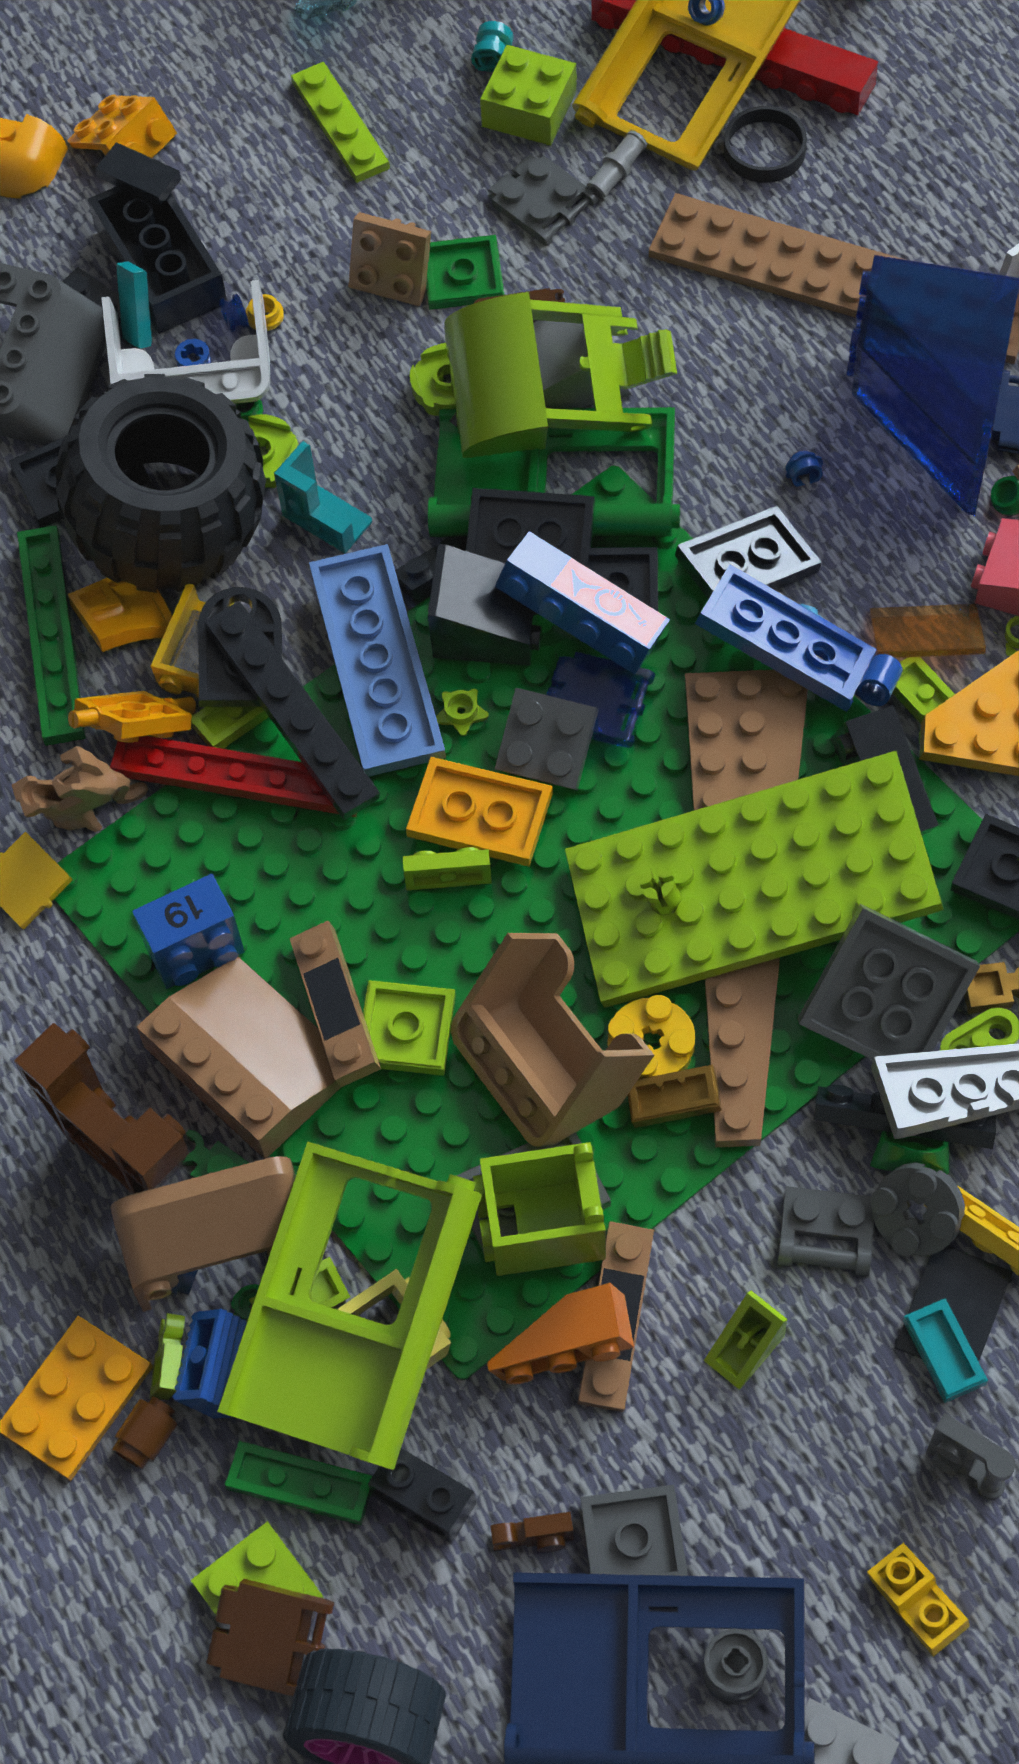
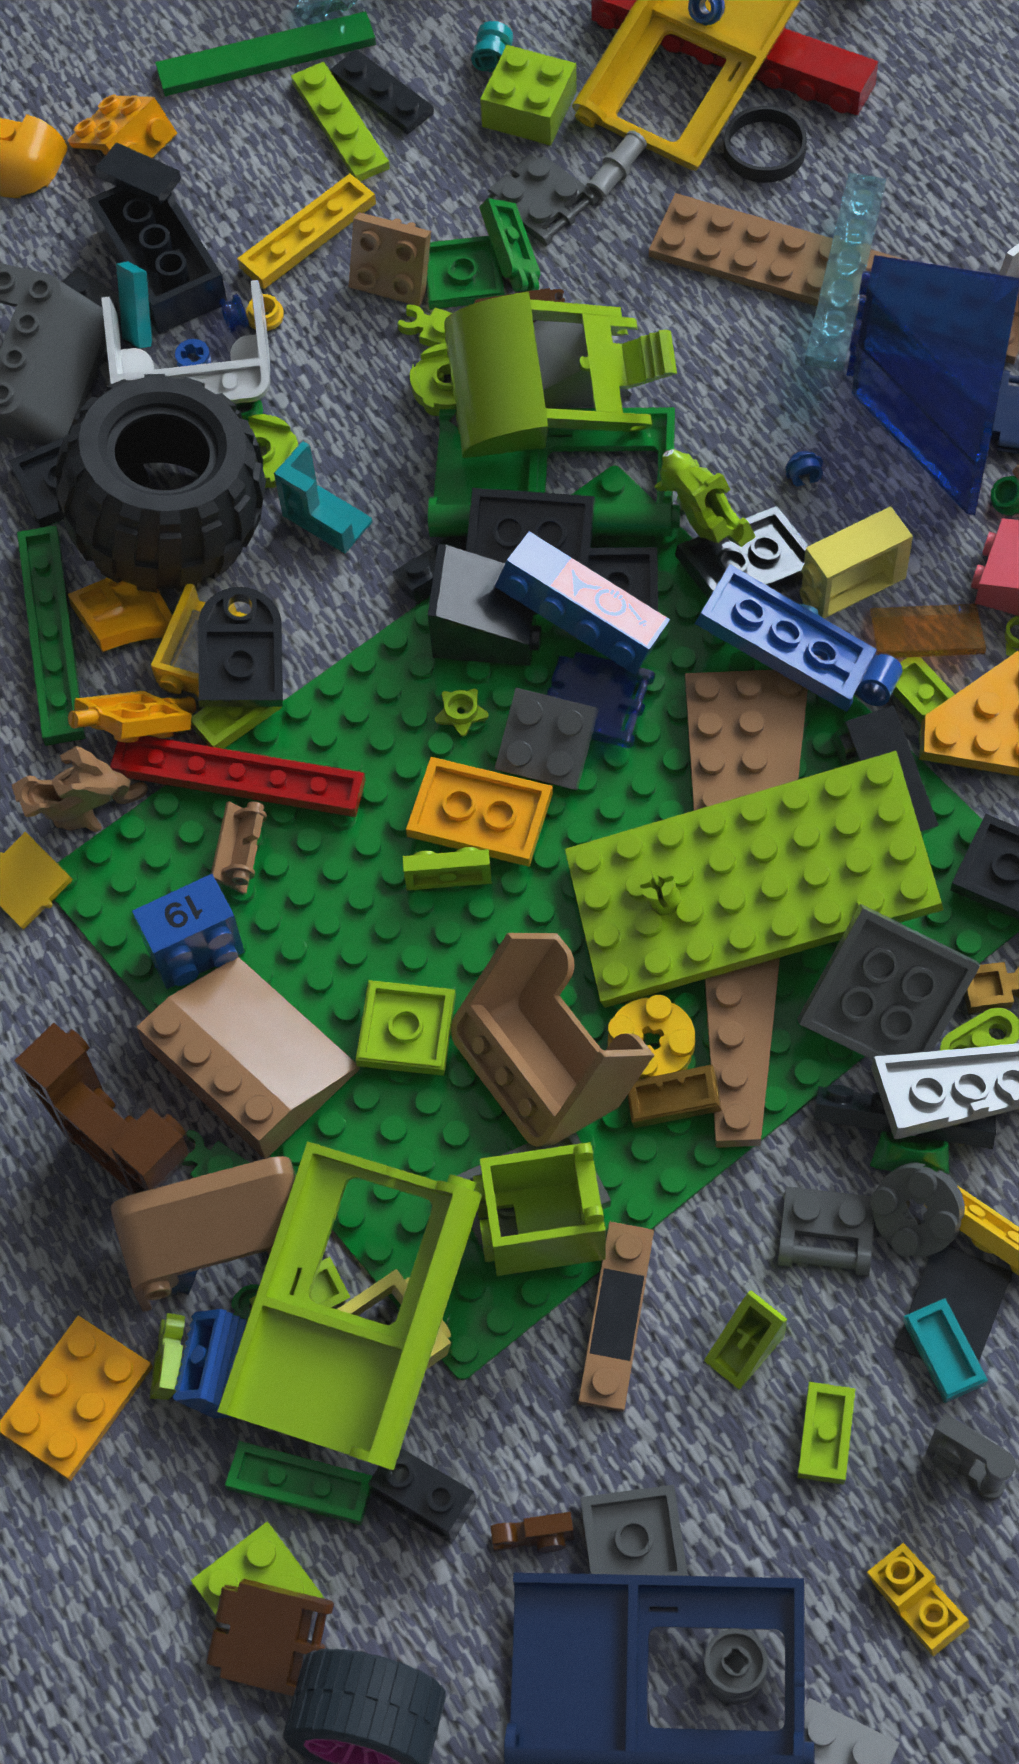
reddish brown brick [111,1396,178,1470] -> none
black plate [204,600,380,820] -> none
medium nougat plate [290,921,381,1087] -> none
medium blue plate [309,544,446,777] -> none
orange slope [487,1283,634,1385] -> none
none -> green tile [155,11,376,96]
none -> medium nougat hinge [211,801,267,894]
none -> yellow plate [237,173,376,289]
none -> black plate [330,49,434,134]
none -> lime plate [398,304,452,347]
none -> green hinge [479,198,540,292]
none -> lime animal [654,449,756,547]
none -> lime plate [797,1382,856,1485]
none -> light yellow window [799,506,913,618]
none -> clear light blue plate [805,173,886,372]

